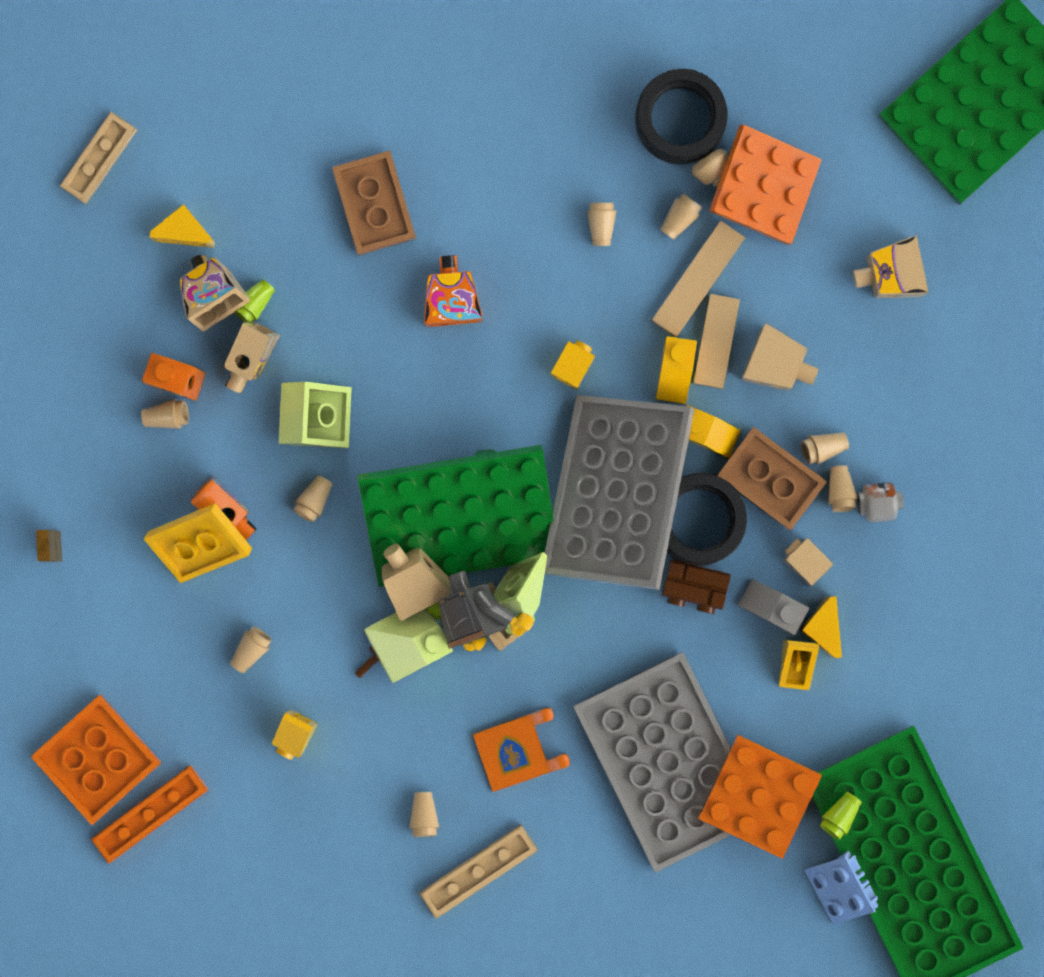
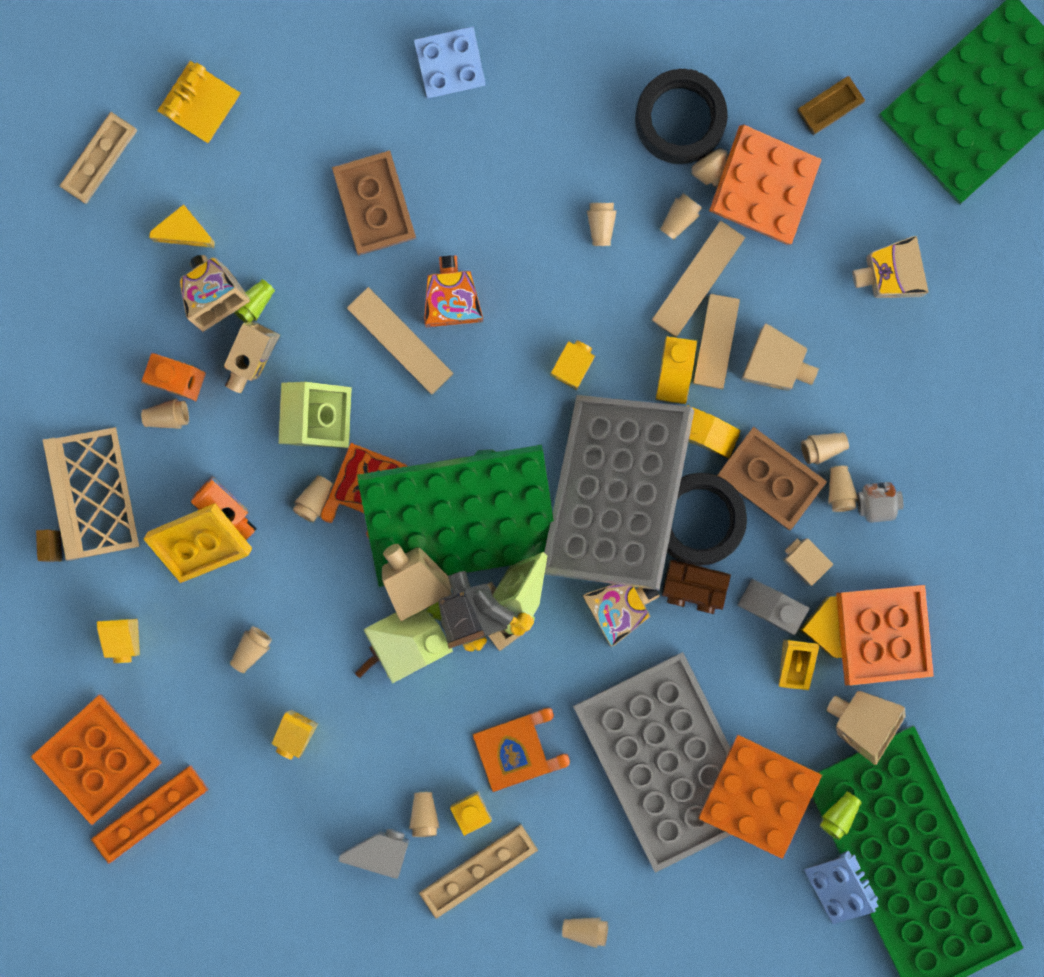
none -> tan fence [43,427,139,561]
none -> yellow slope [97,619,140,663]
none -> yellow hinge [157,61,241,143]
none -> flag [321,443,407,539]
none -> light grey slope [338,829,410,879]
none -> tan tile [347,287,454,395]
none -> light blue hinge [414,26,486,99]
none -> yellow brick [450,791,492,836]
none -> tan cone [562,917,608,948]
none -> torso [582,584,660,647]
none -> pearl gold tile [797,76,865,136]
none -> tan torso [827,691,906,765]
none -> orange plate [836,585,934,685]

